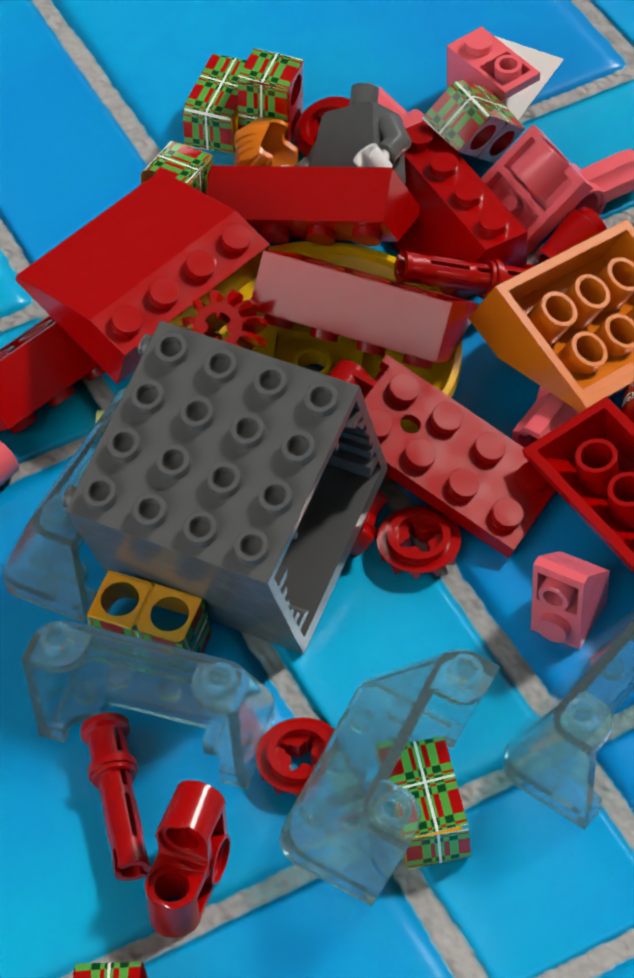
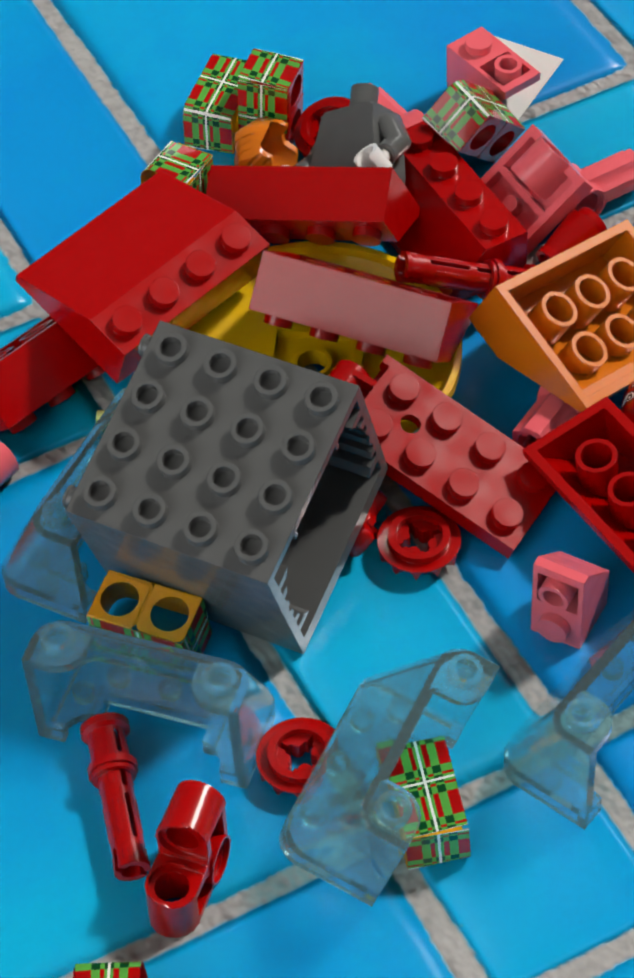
red gear [181,289,268,350] -> none

